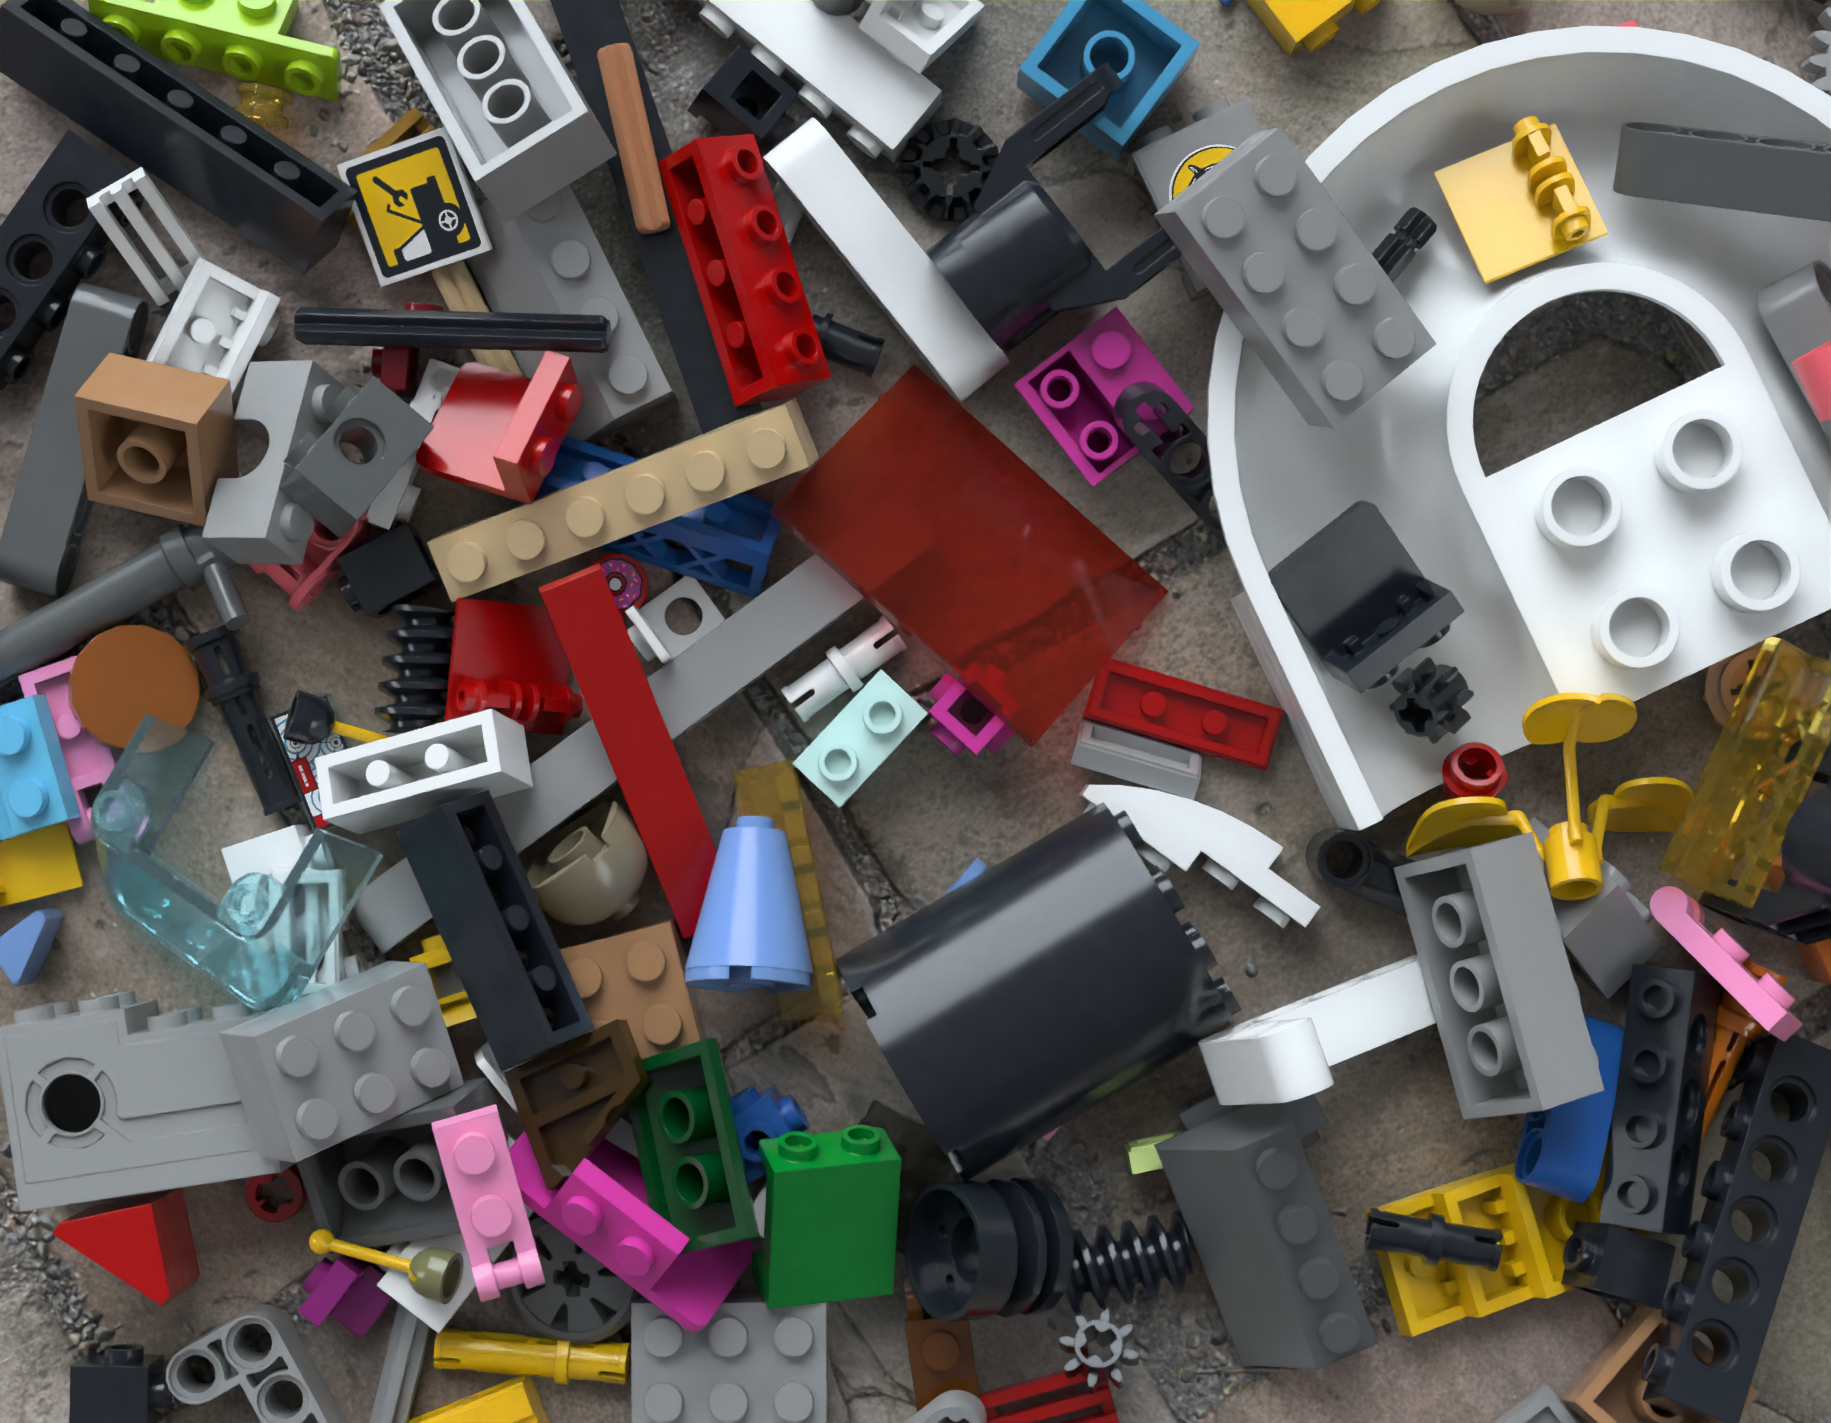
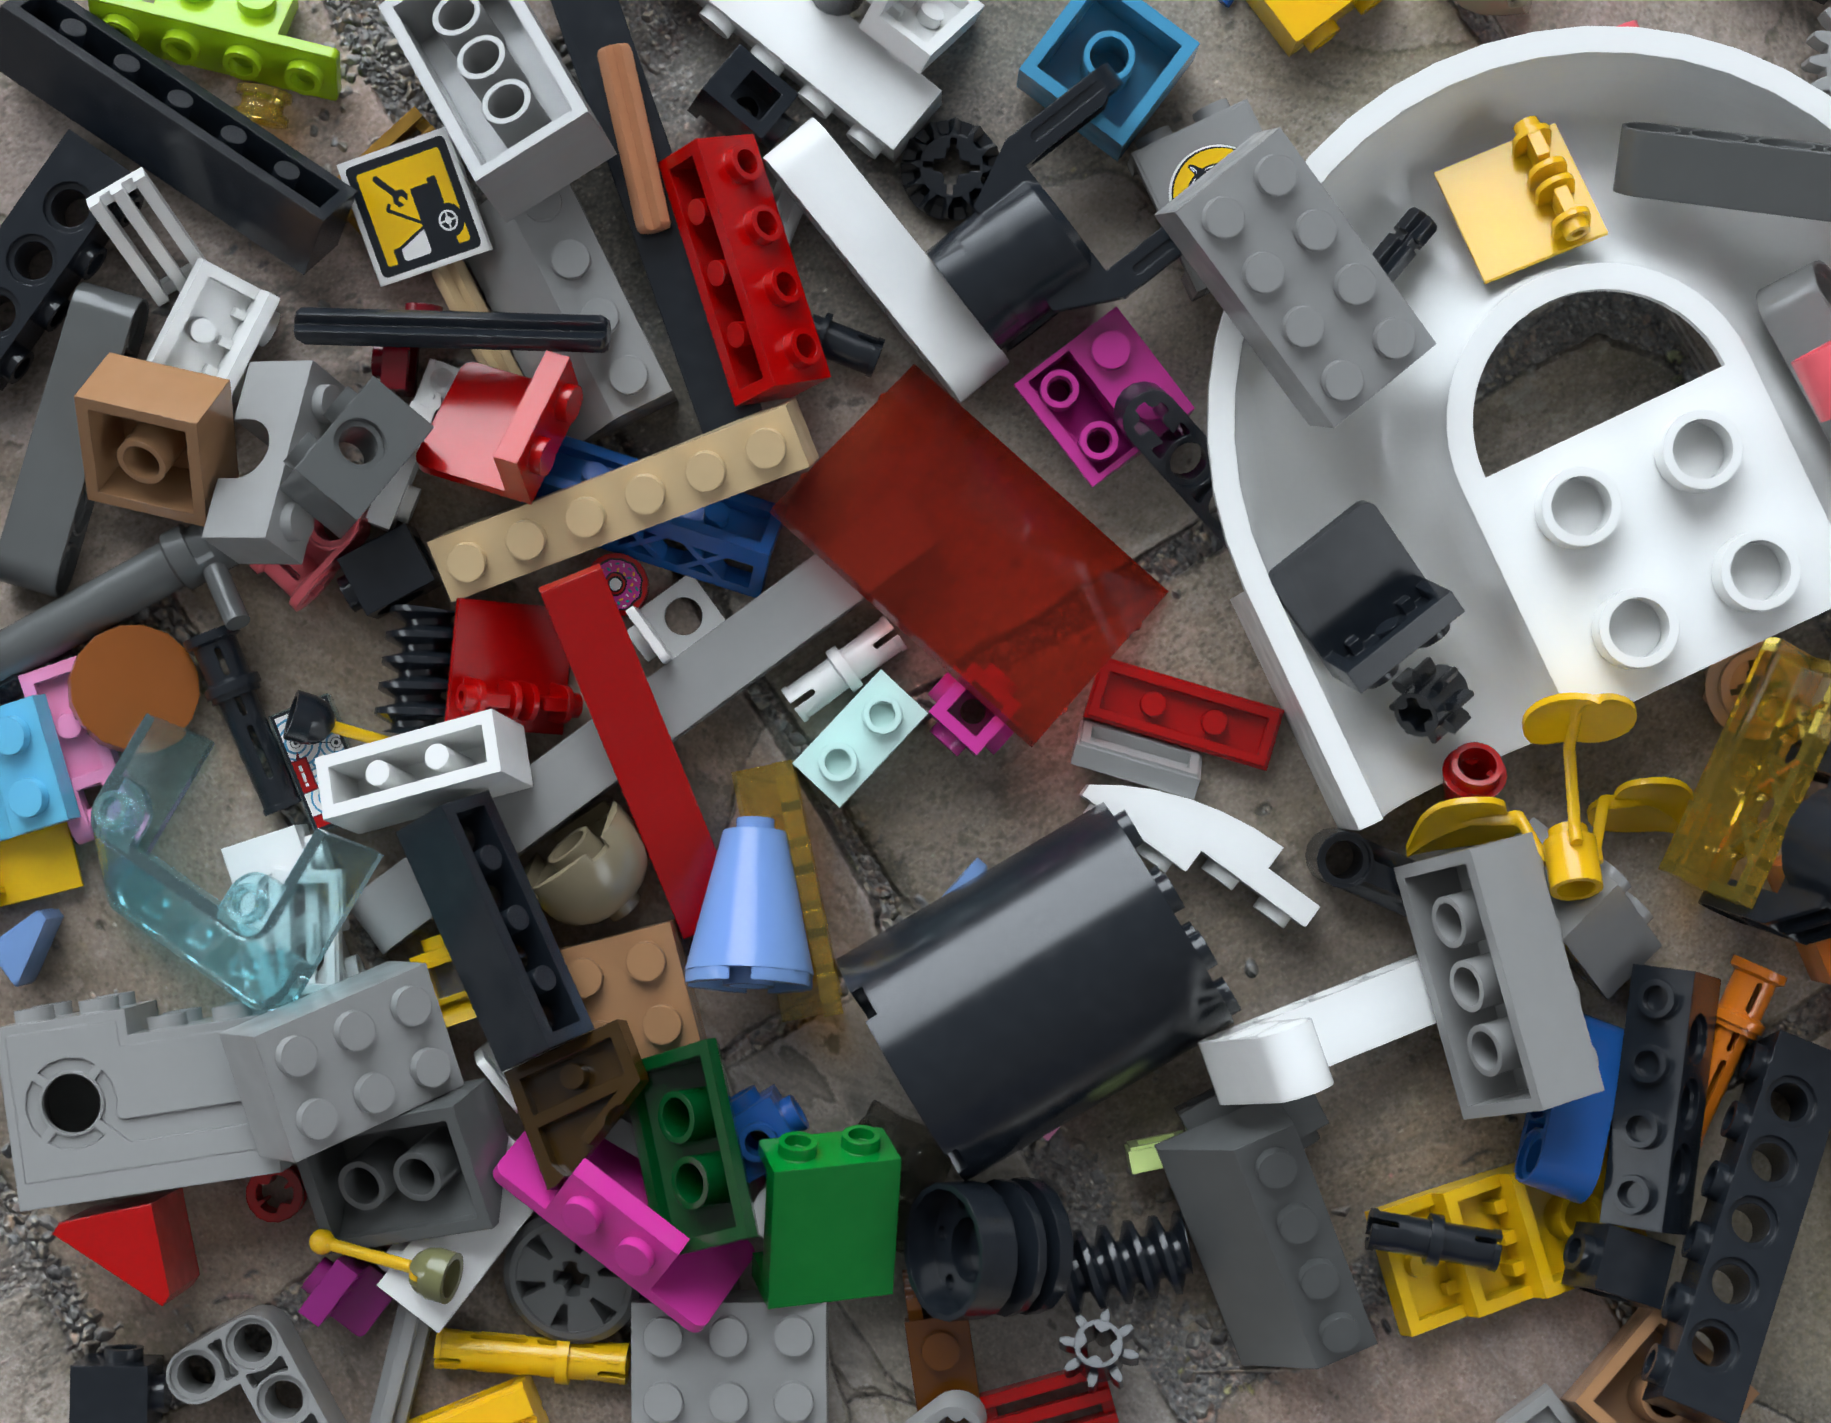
bright pink plate [432,1104,546,1302] -> none
bright pink plate [1650,886,1803,1042] -> none

